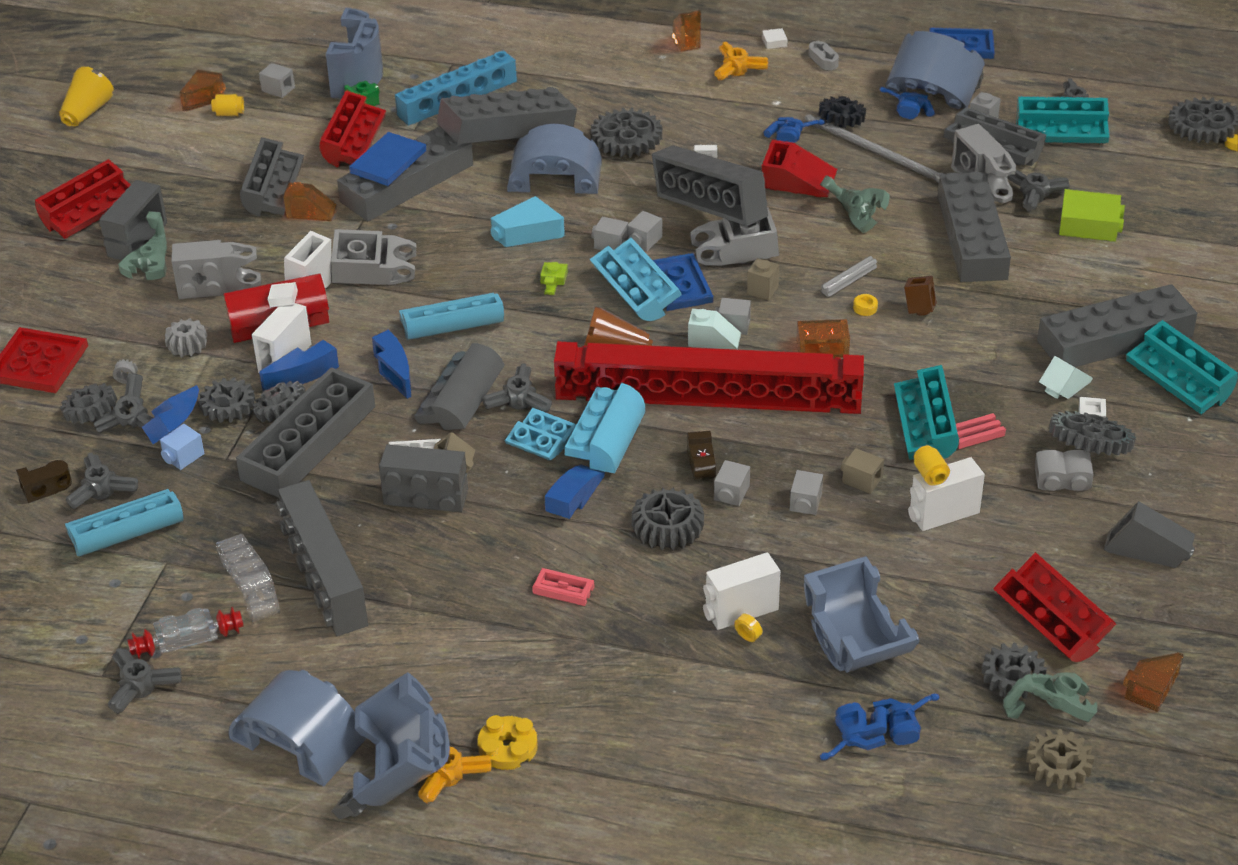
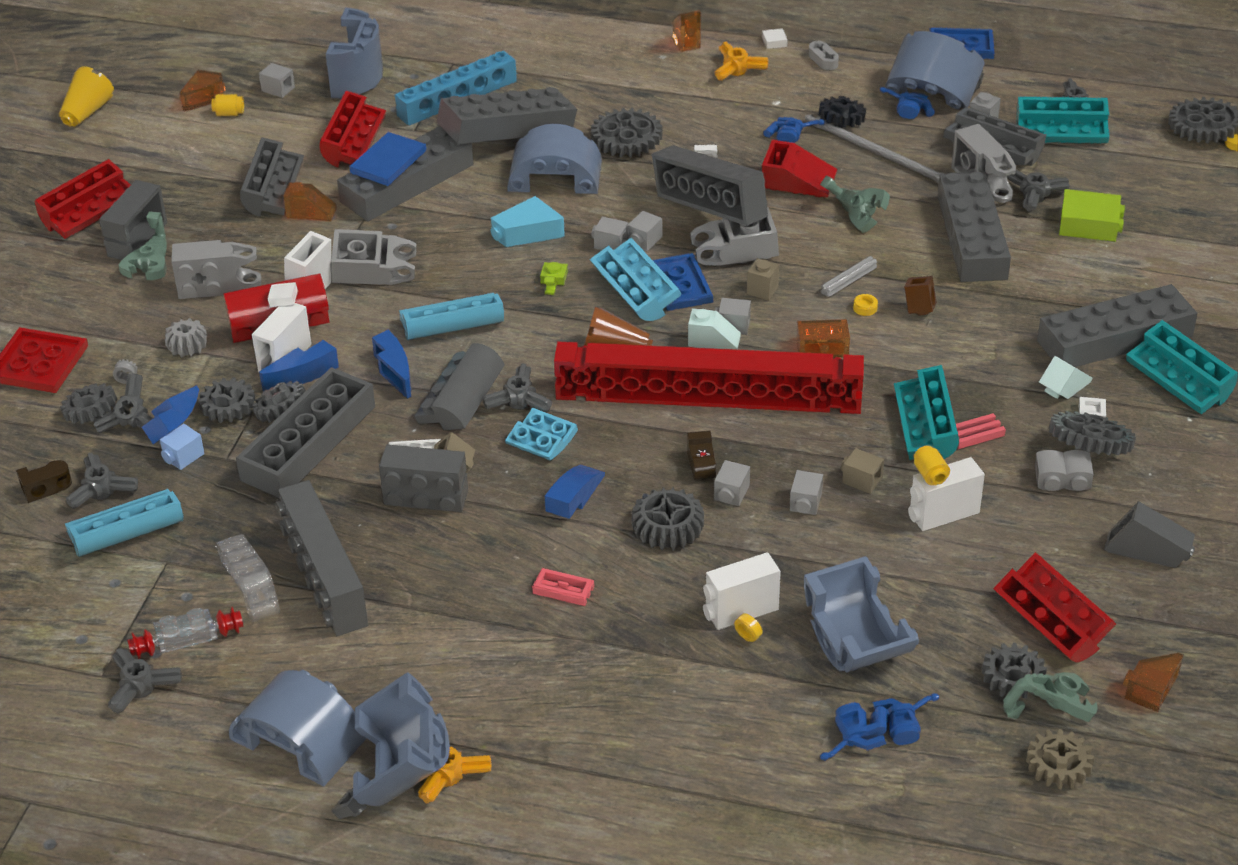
green brick [344,80,380,106] -> none
yellow plate [478,715,538,770] -> none
medium azure brick [565,383,645,474] -> none

